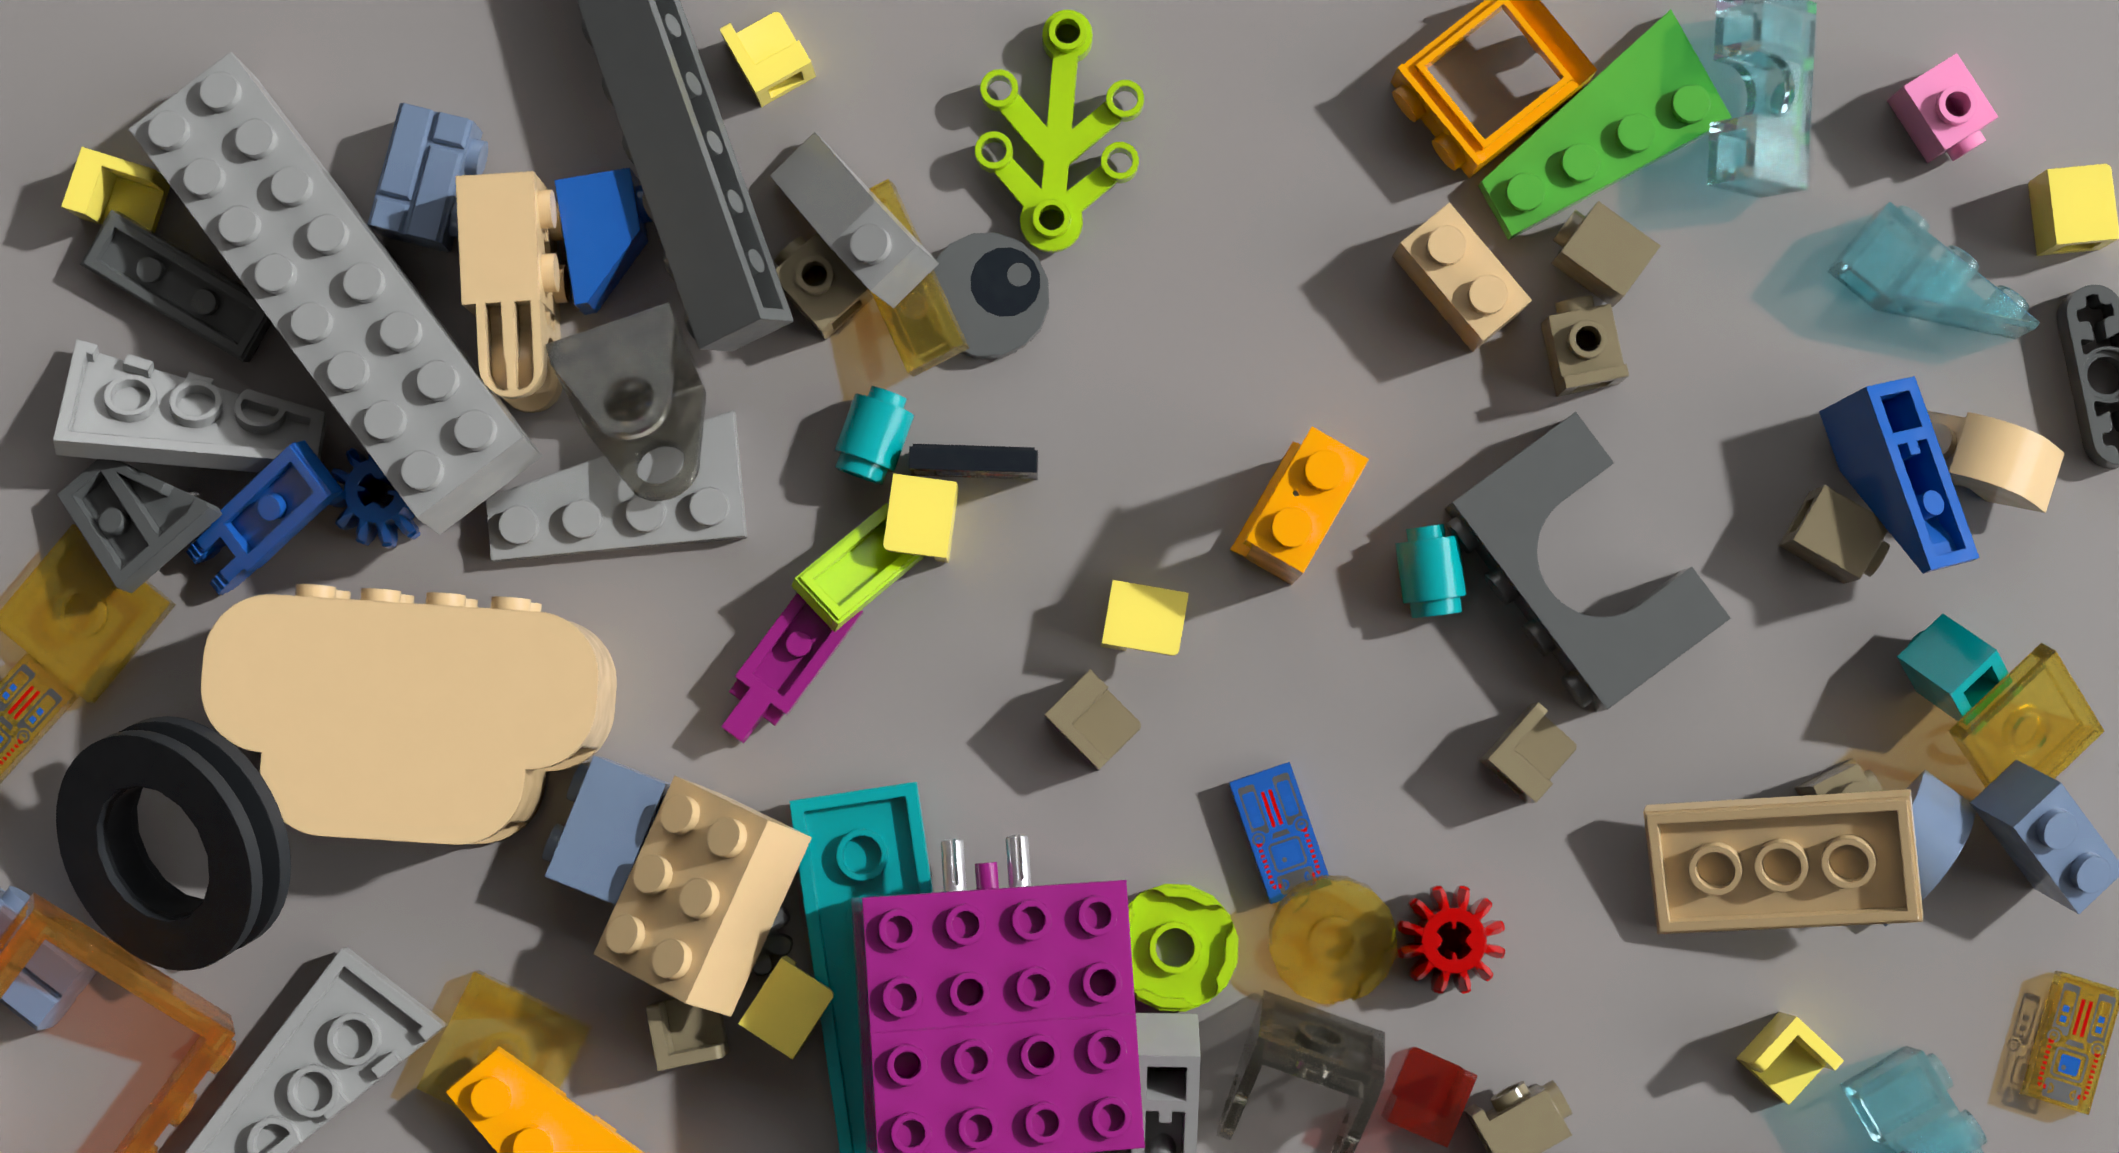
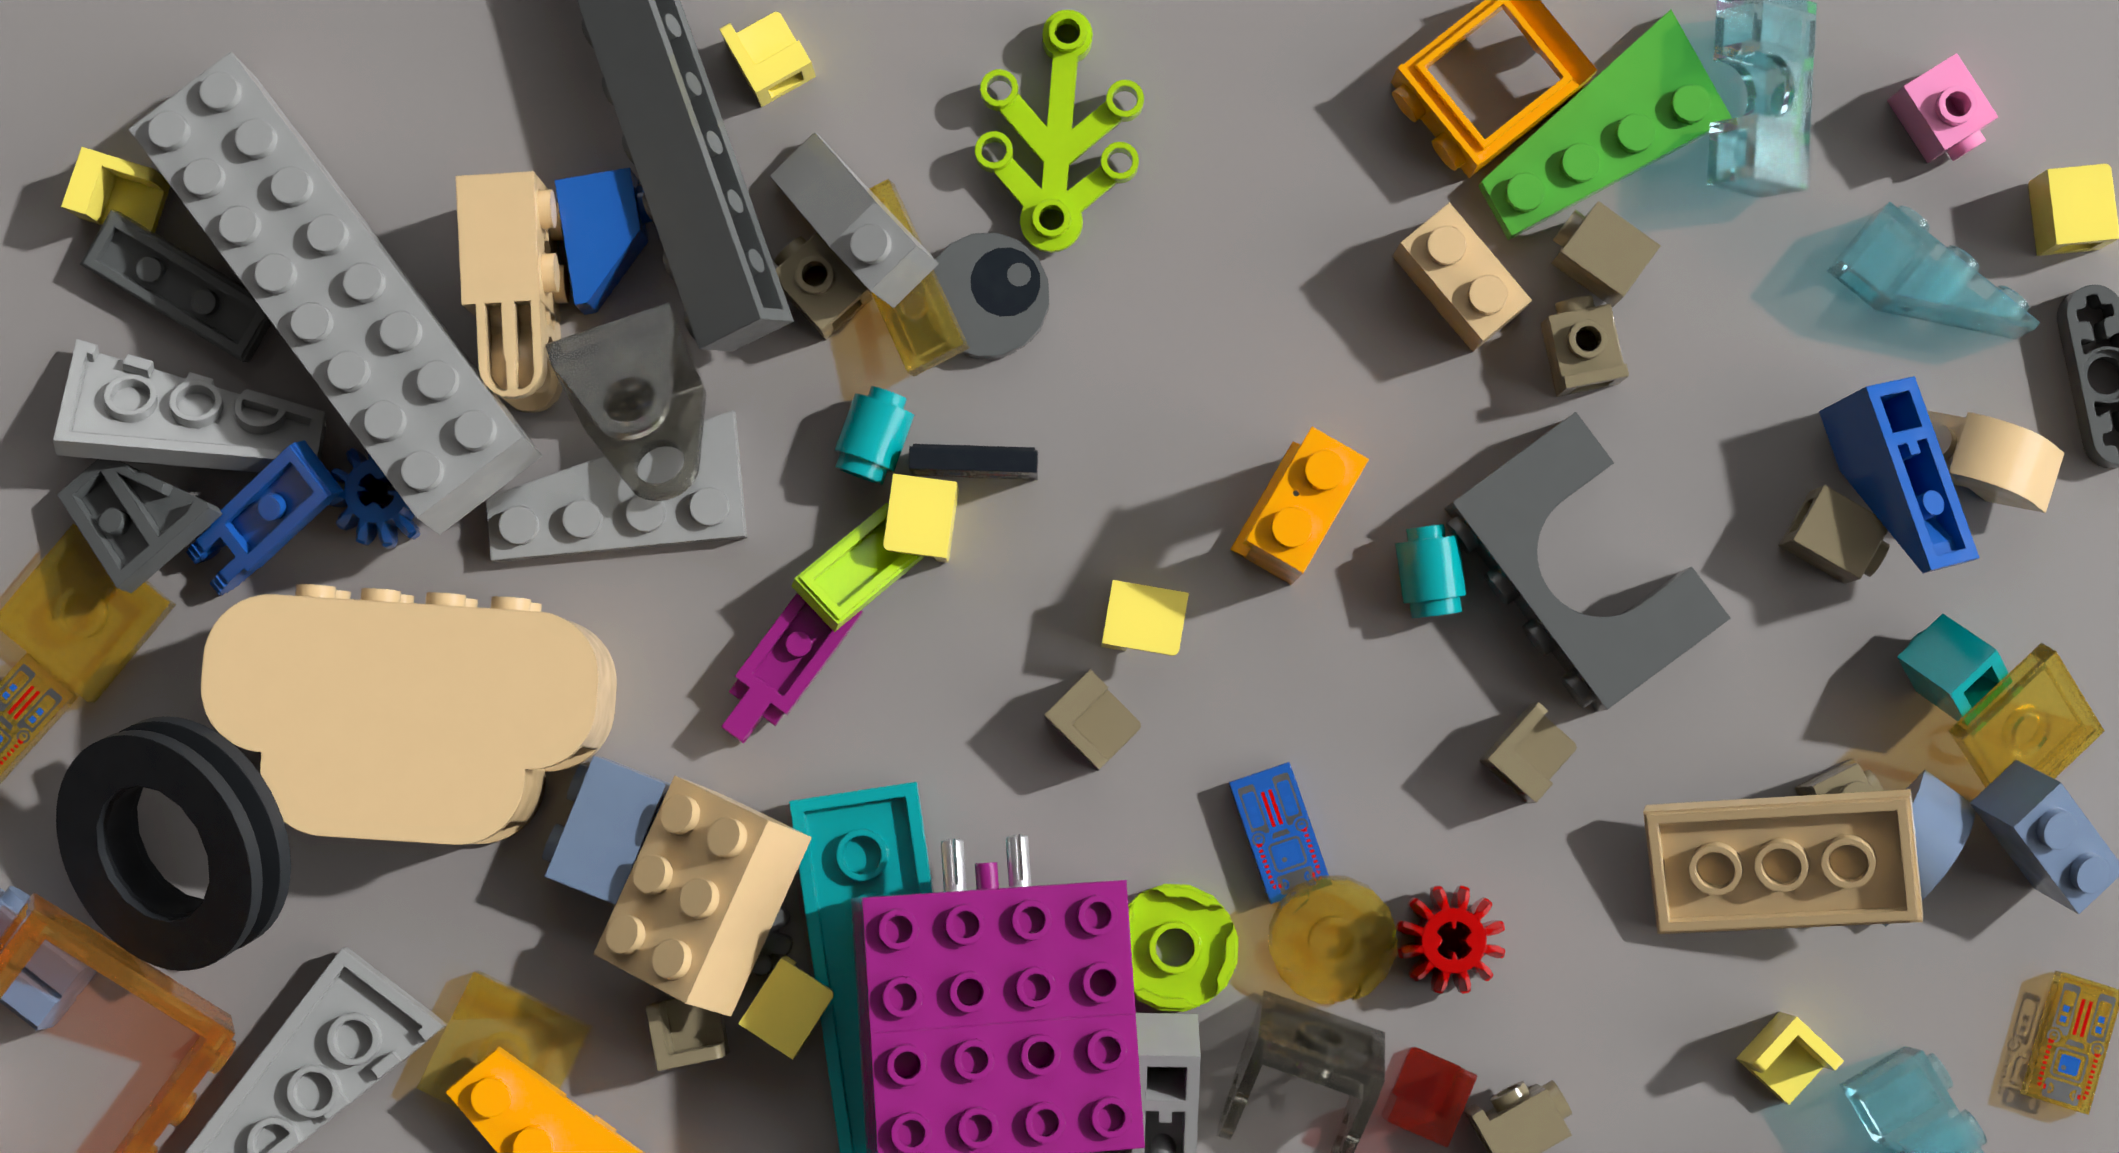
sand blue brick [367,103,488,252] -> none

